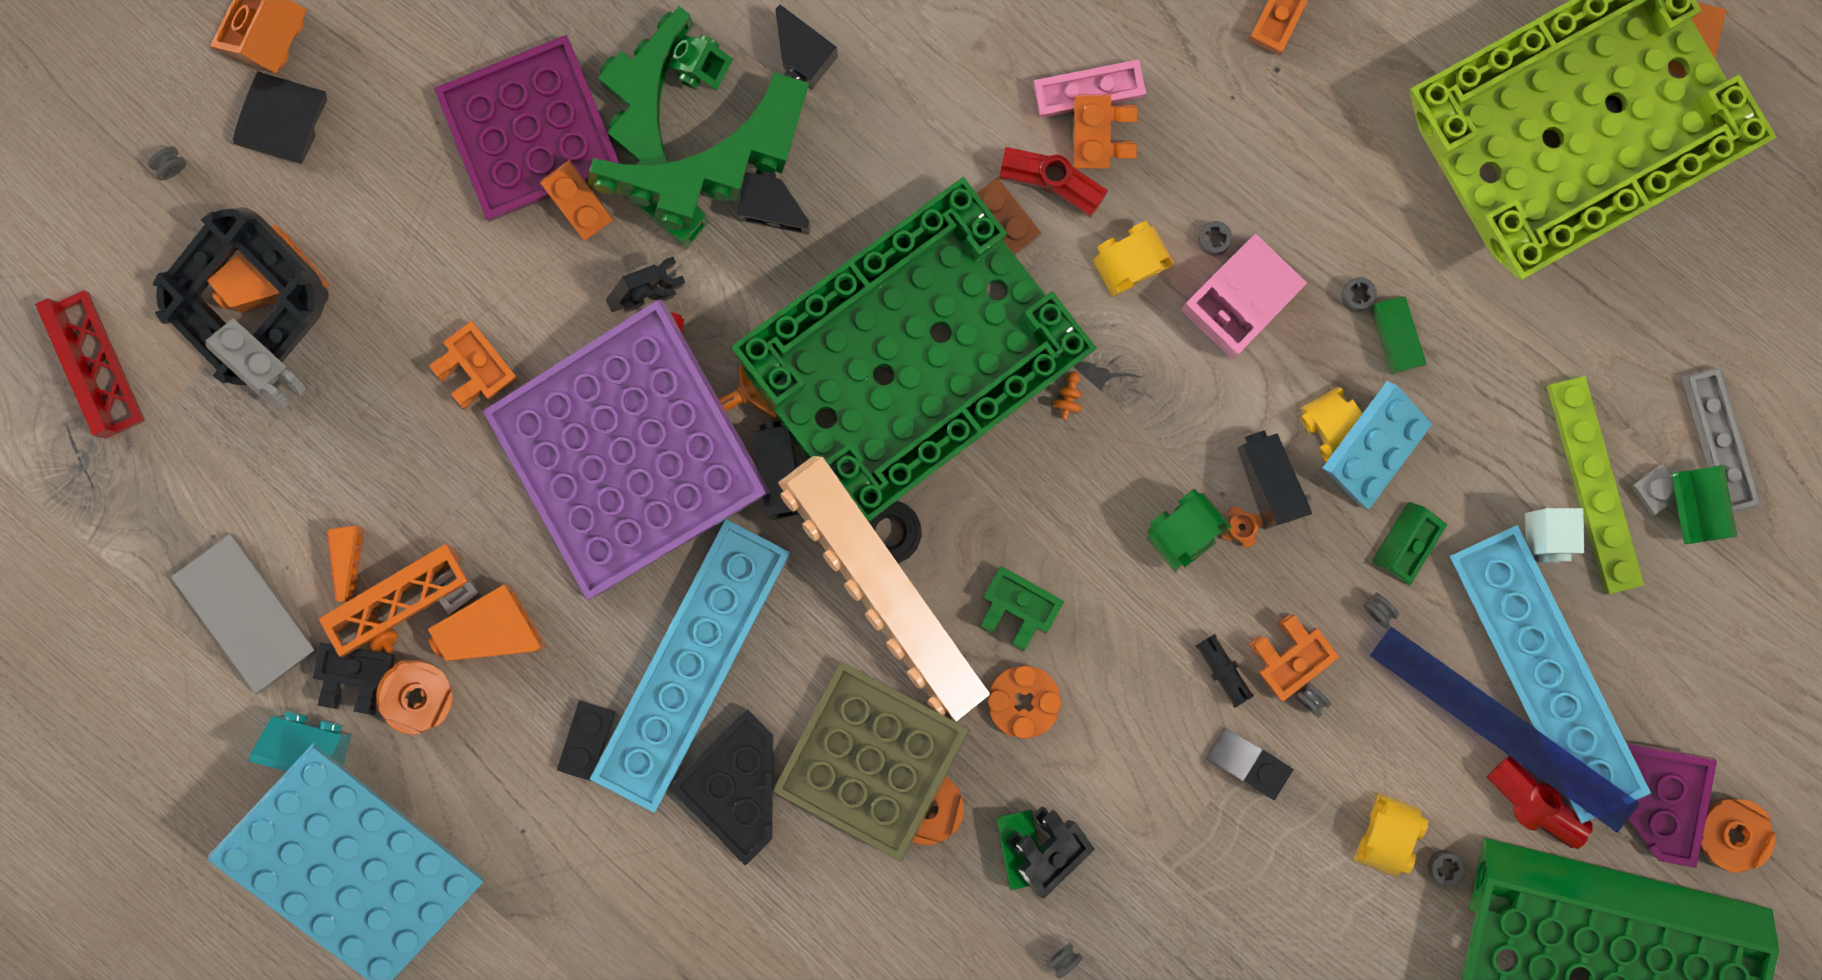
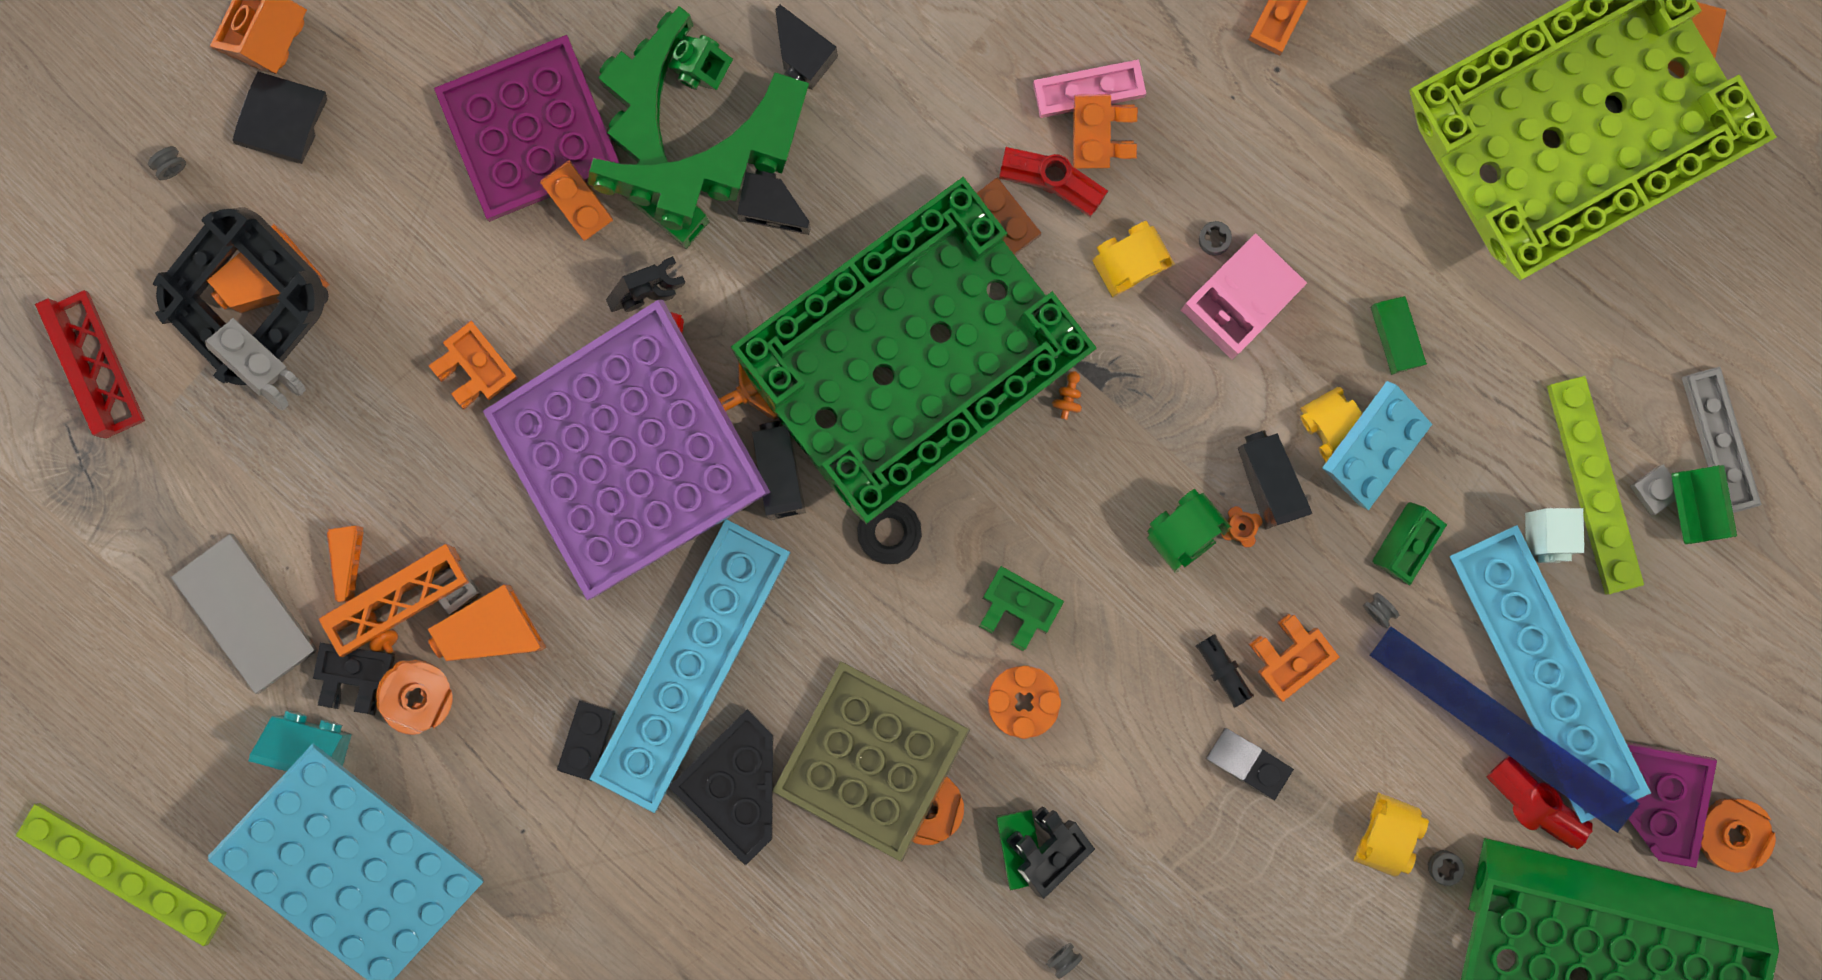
light nougat brick [778,456,989,721] -> none
dark grey bush [1295,682,1332,718] -> none
dark grey bush [1341,277,1377,312] -> none
none -> lime plate [16,803,227,947]

